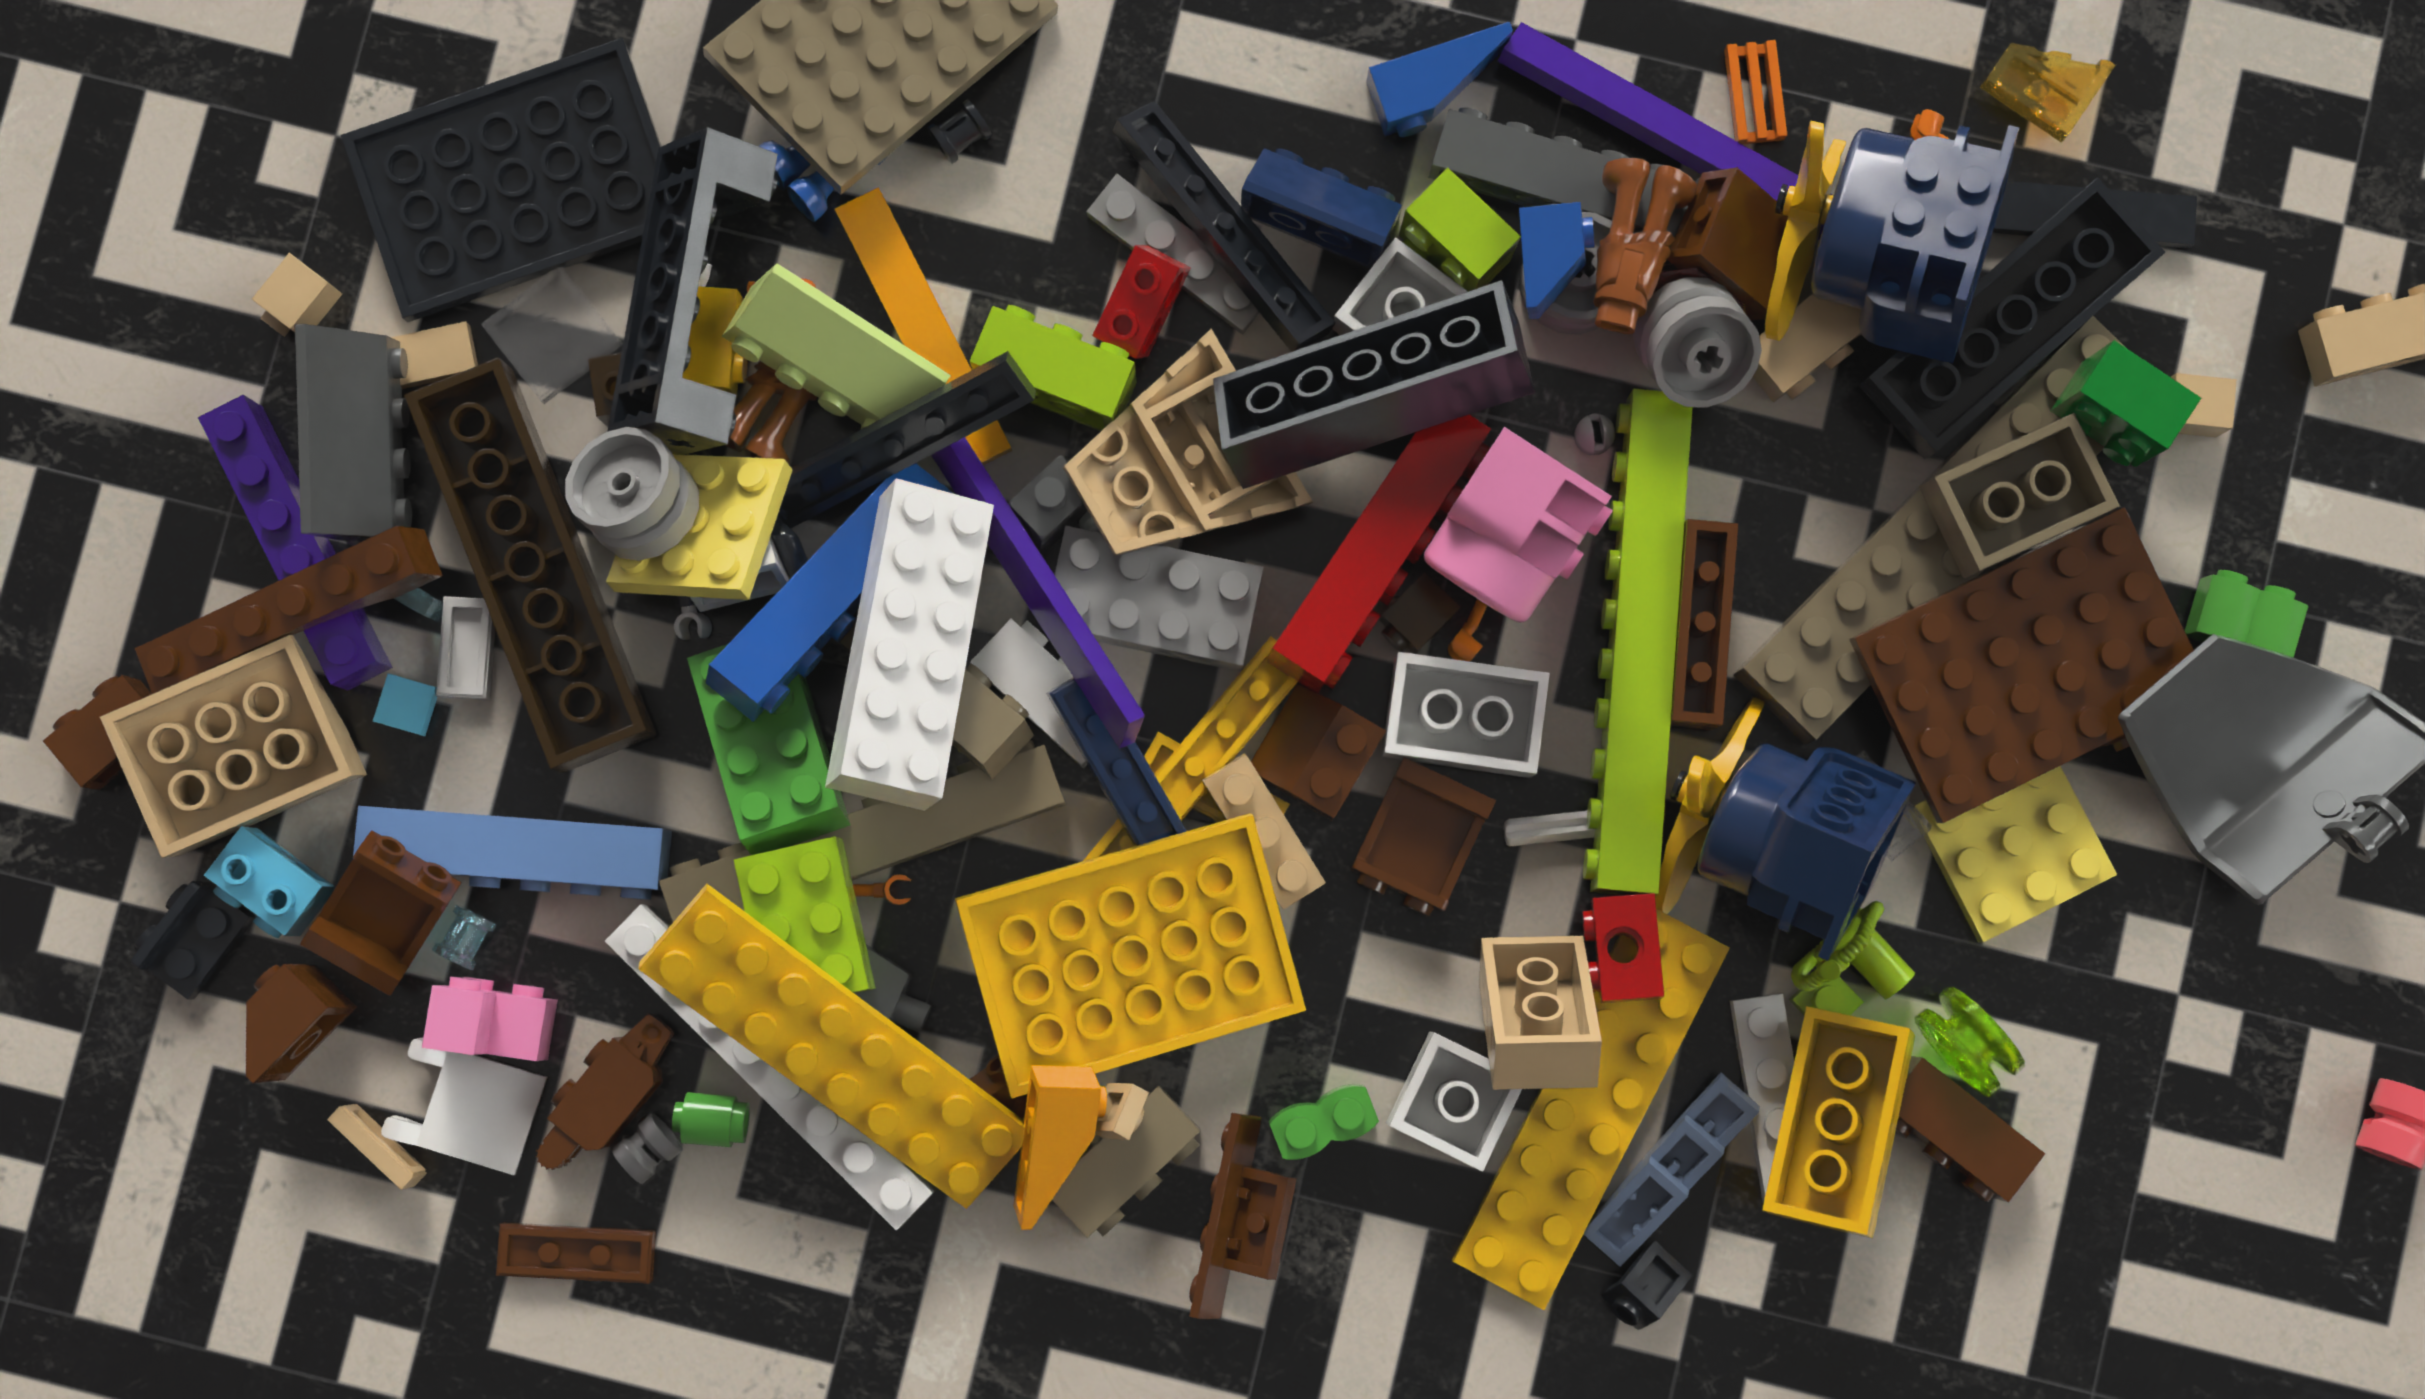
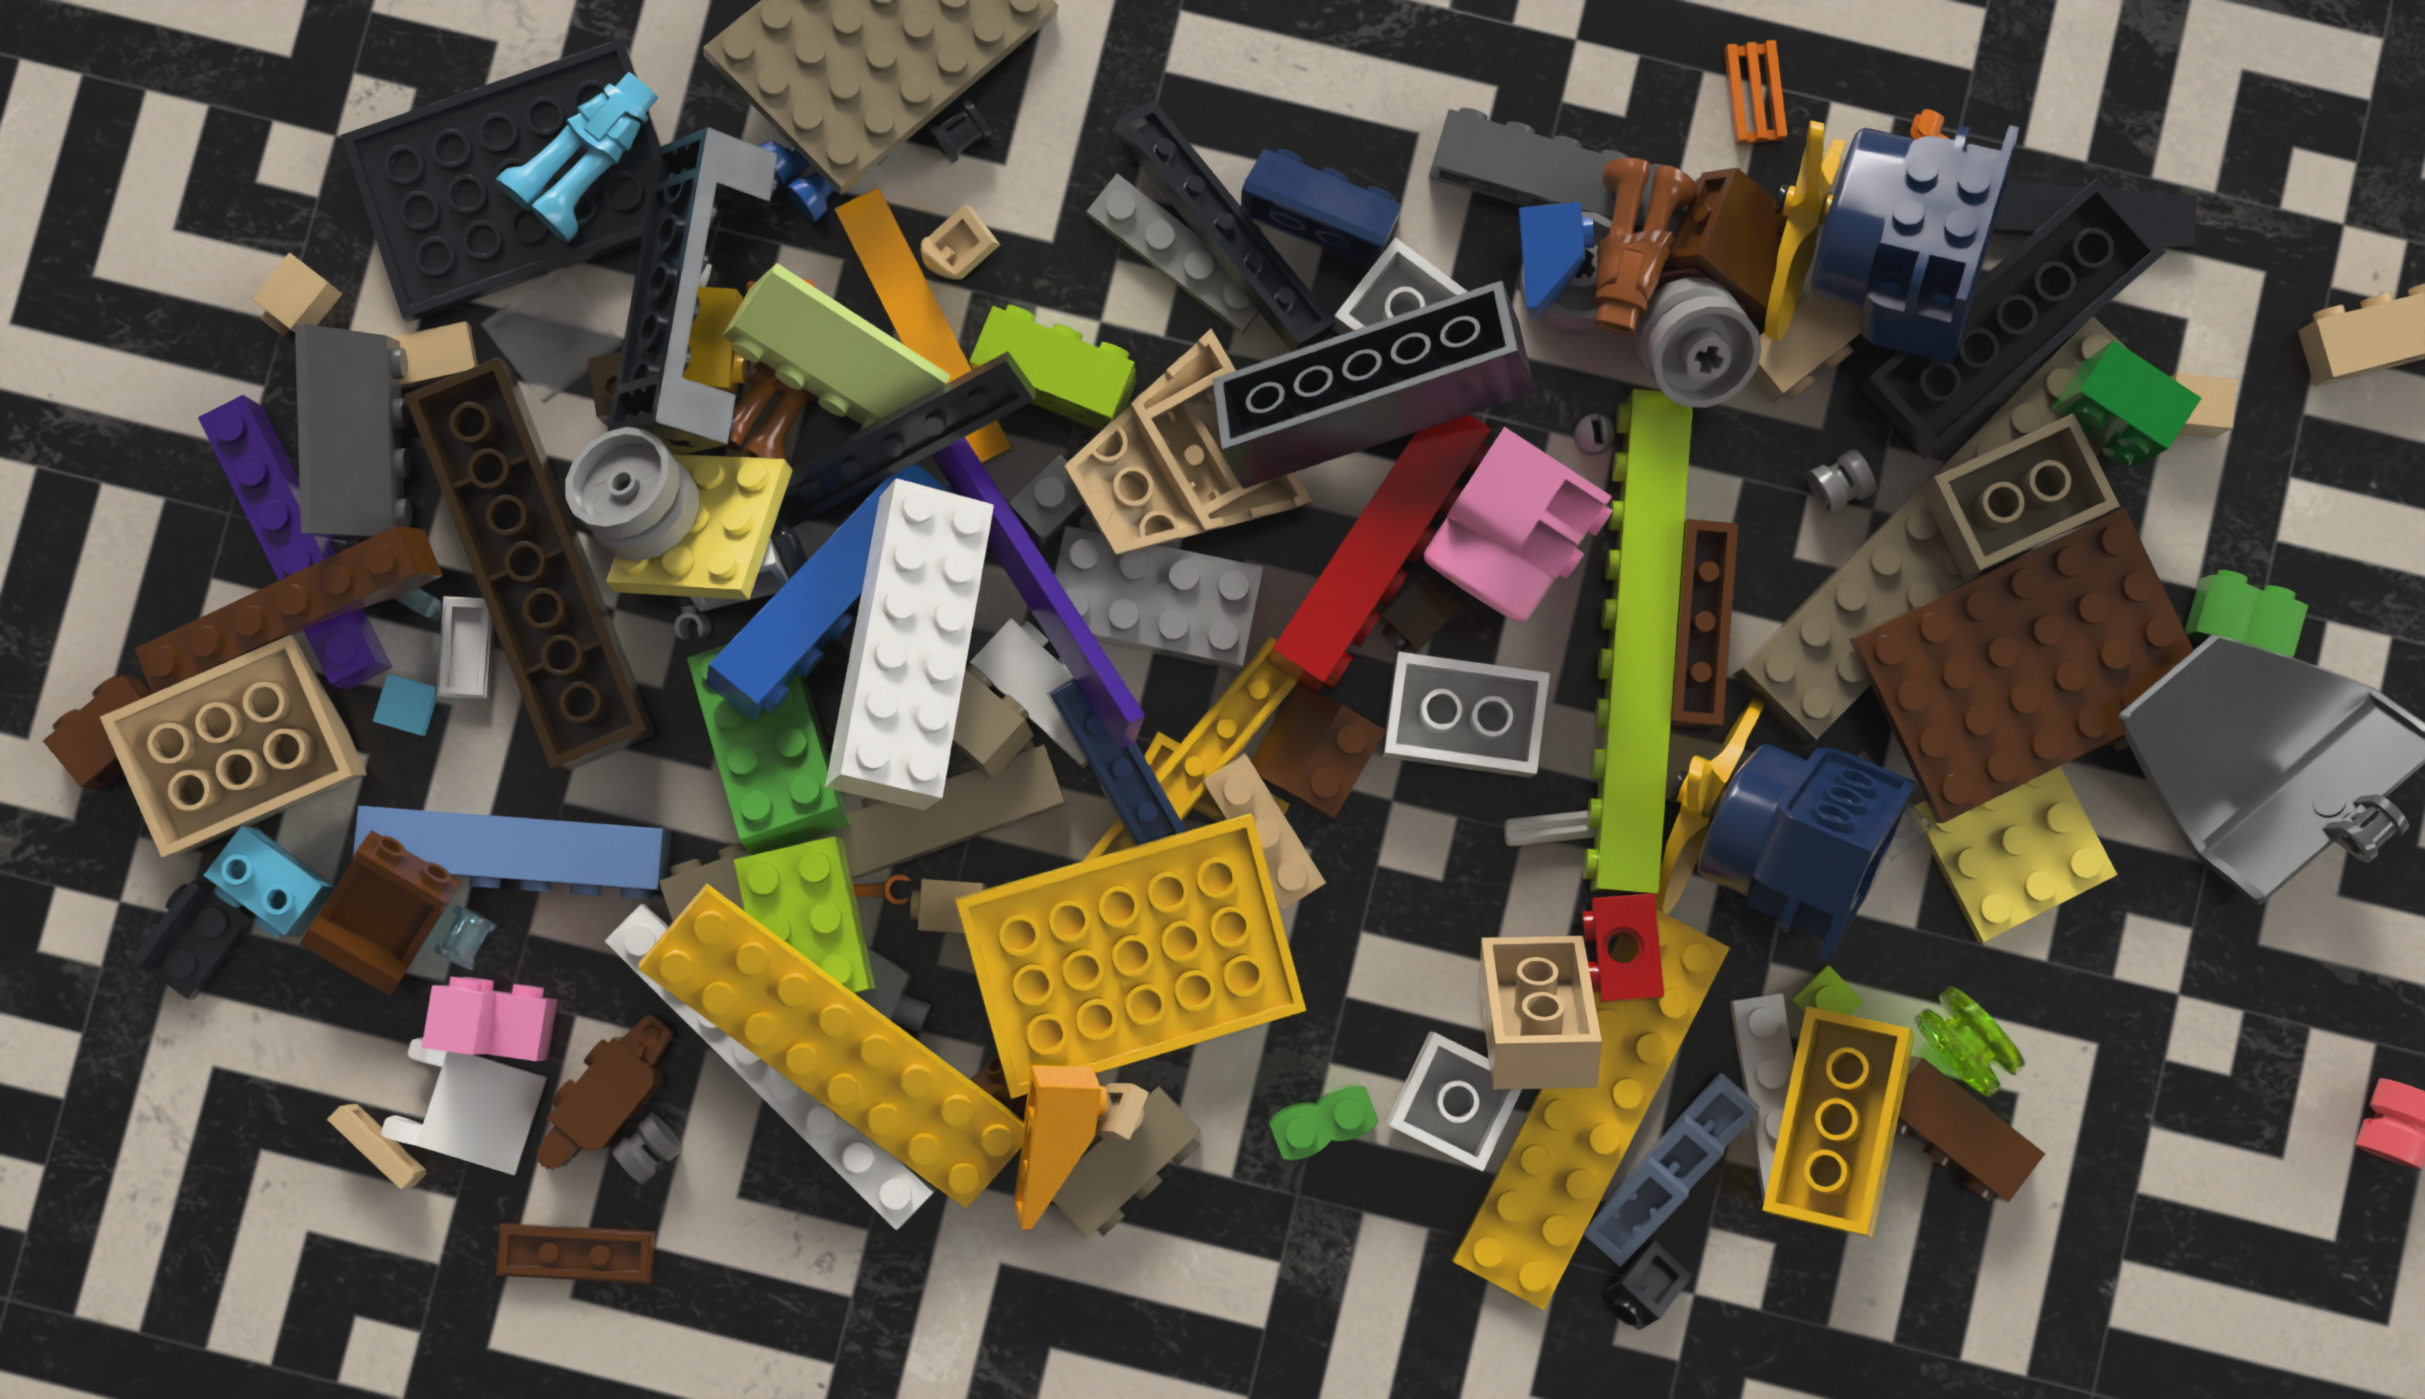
reddish brown slope [246,964,357,1083] -> none
bright green brick [672,1092,750,1148] -> none
red brick [1092,245,1191,359] -> none
reddish brown bracket [1189,1113,1297,1319] -> none
reddish brown panel [1350,757,1496,916] -> none
blue slope [1366,21,1513,137] -> none
lime brick [1399,167,1521,292] -> none
orange hand [1448,599,1488,662] -> none
dark purple tile [1498,22,1833,240] -> none
lime piece [1791,901,1915,1000] -> none
clear yellow wing [1980,43,2115,143] -> none
none -> medium azure piece [496,72,658,243]
none -> tan brick [910,879,987,934]
none -> tan plate [920,205,1000,280]
none -> light grey wheel [1807,449,1877,516]

